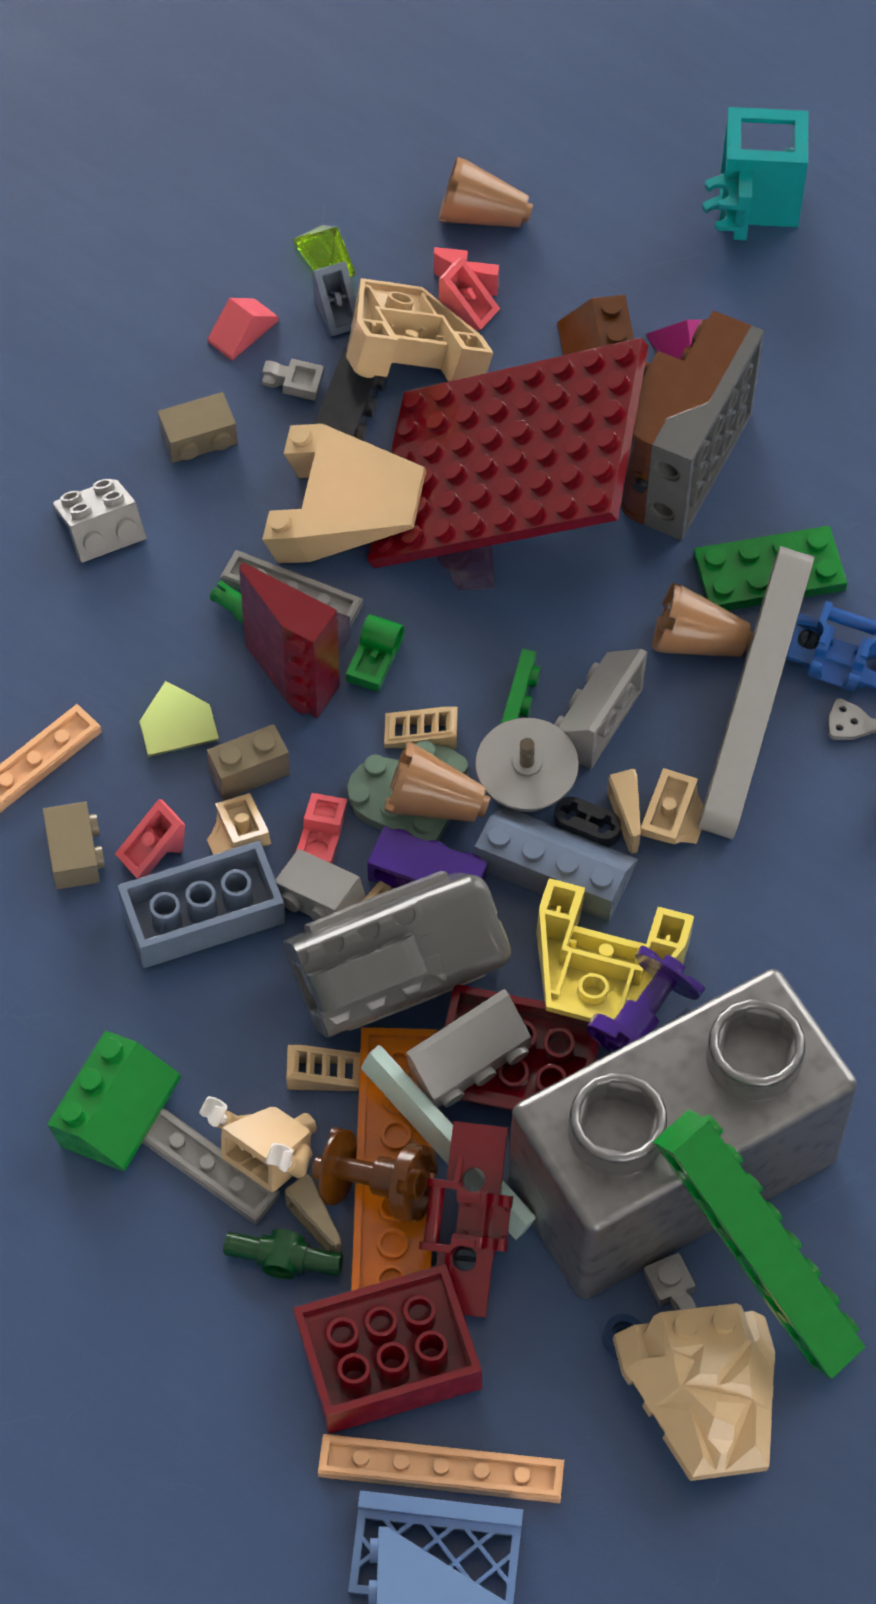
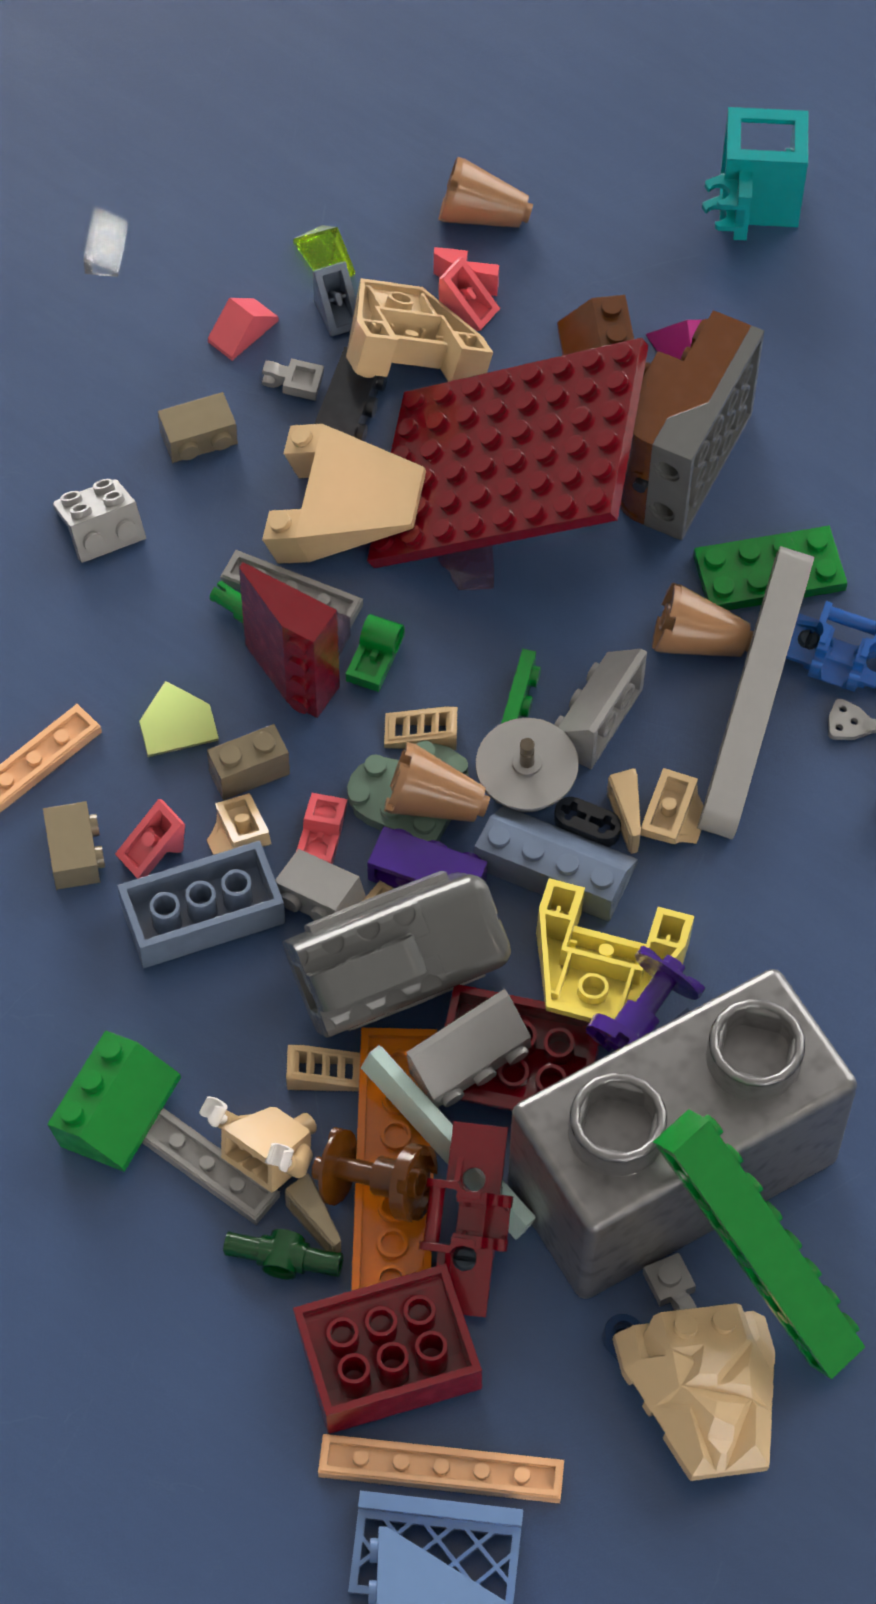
none -> clear slope [83,208,129,277]

